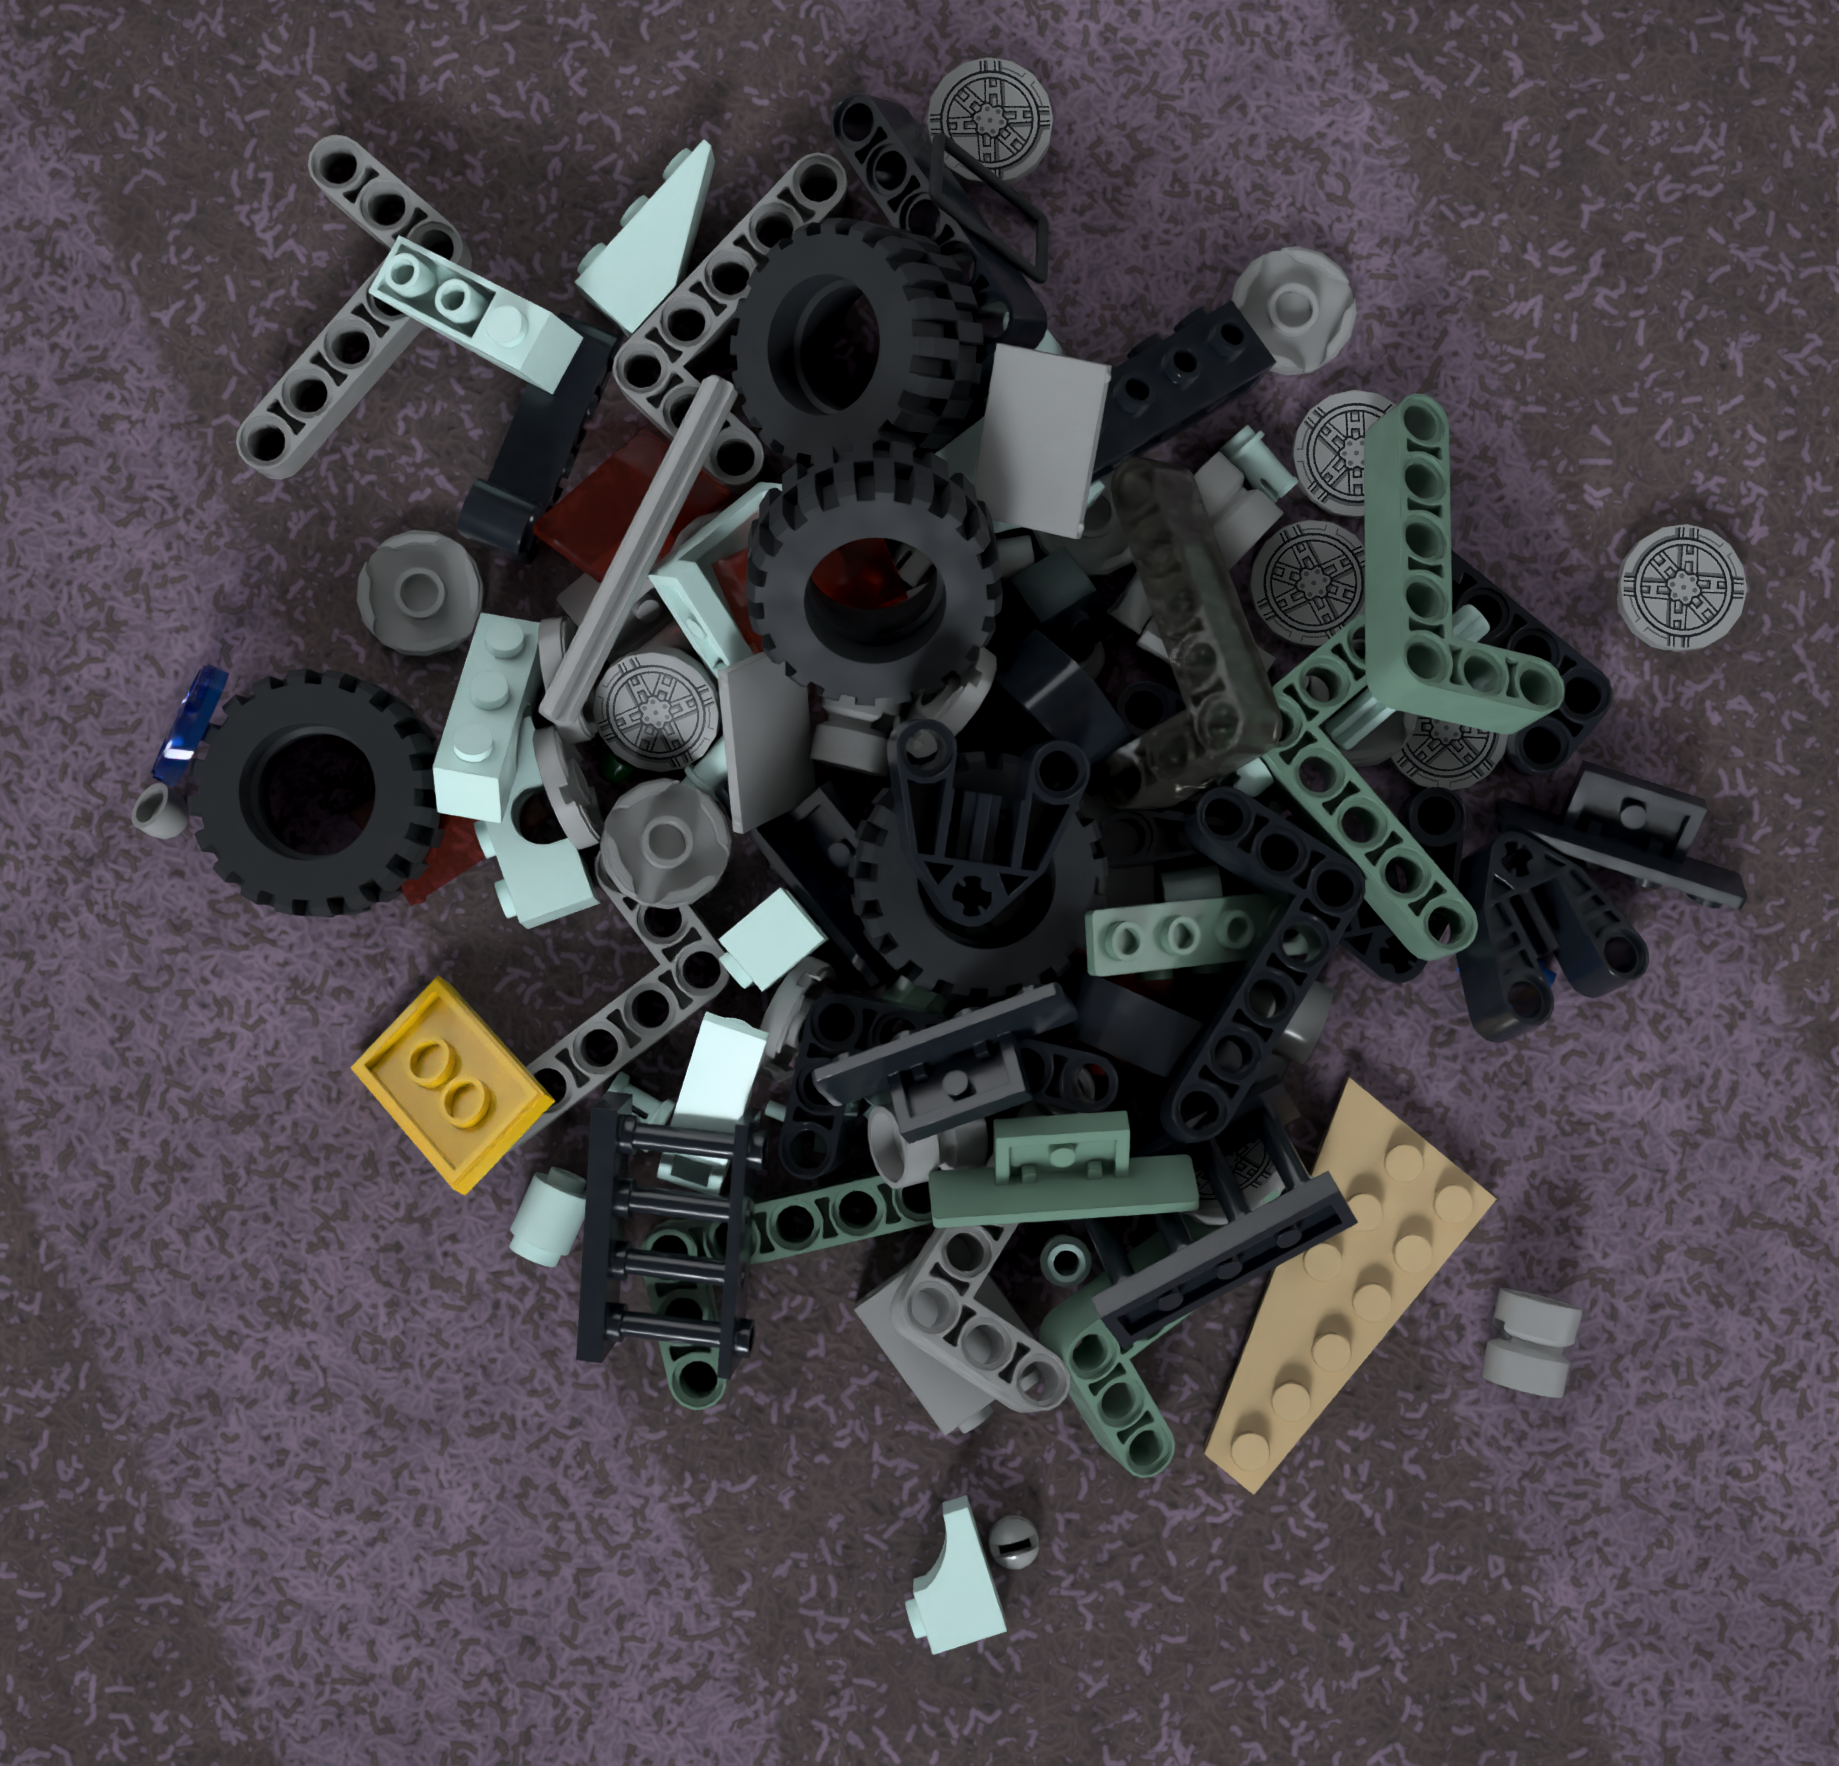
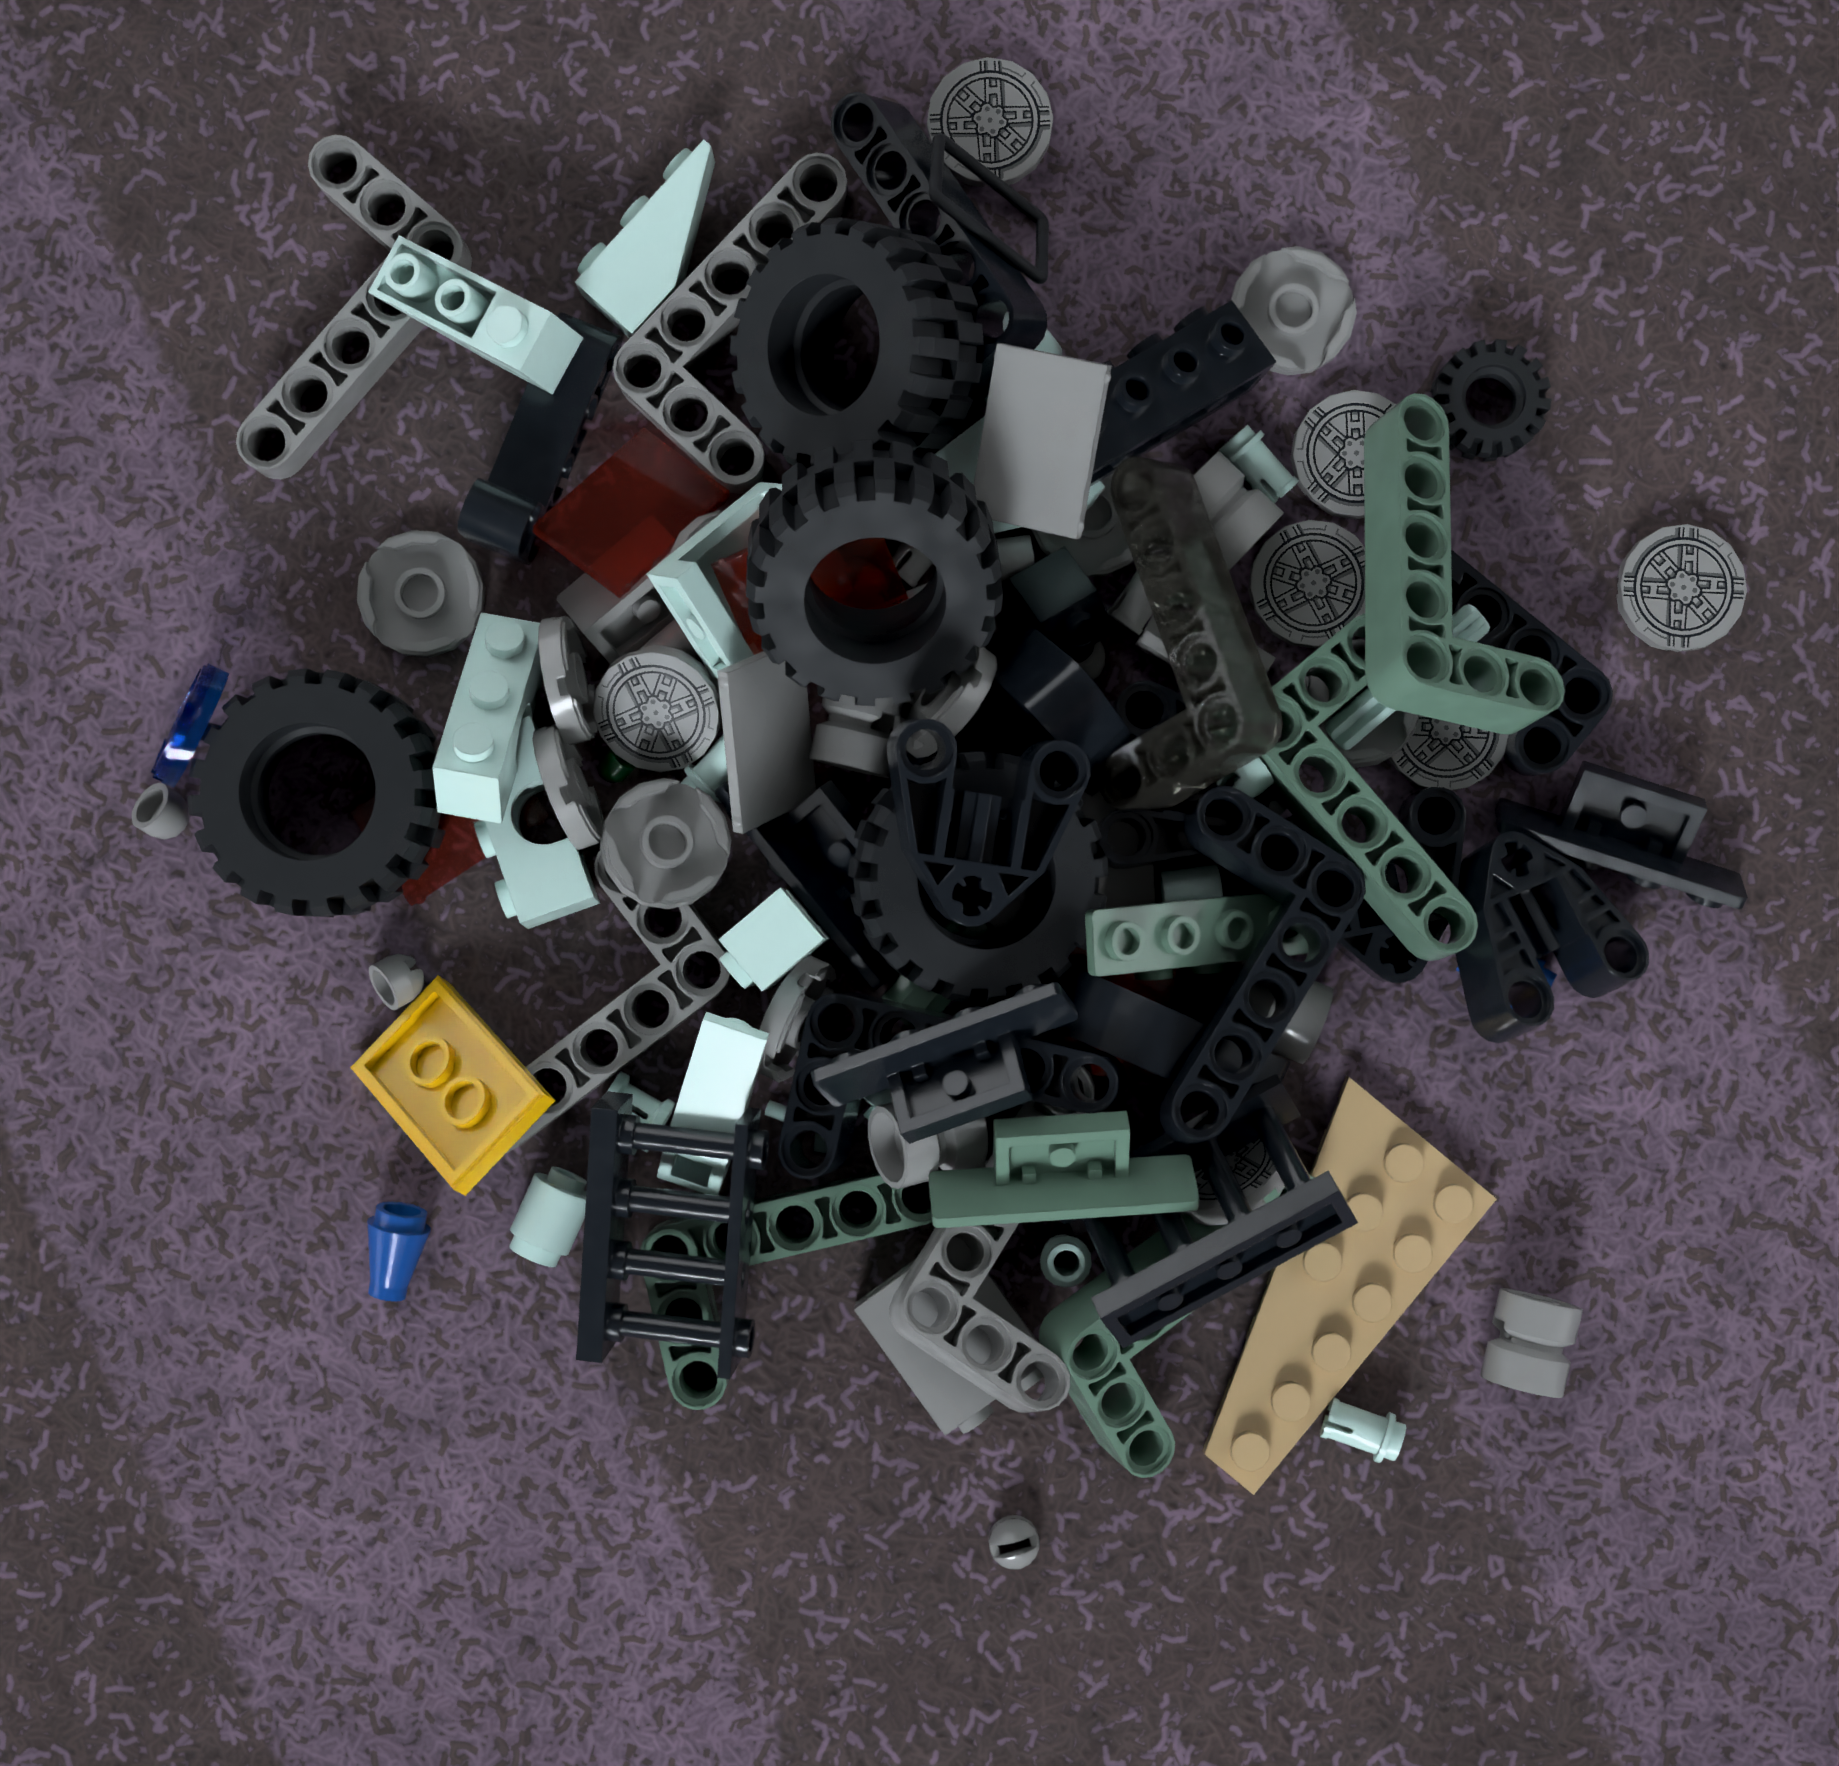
light grey axle [539,375,738,727] -> none
light aqua arch [905,1495,1007,1655] -> none
none -> blue cone [367,1202,431,1301]
none -> light grey hinge [369,953,424,1010]
none -> light aqua pin [1320,1398,1406,1463]
none -> black tyre [1430,339,1552,462]

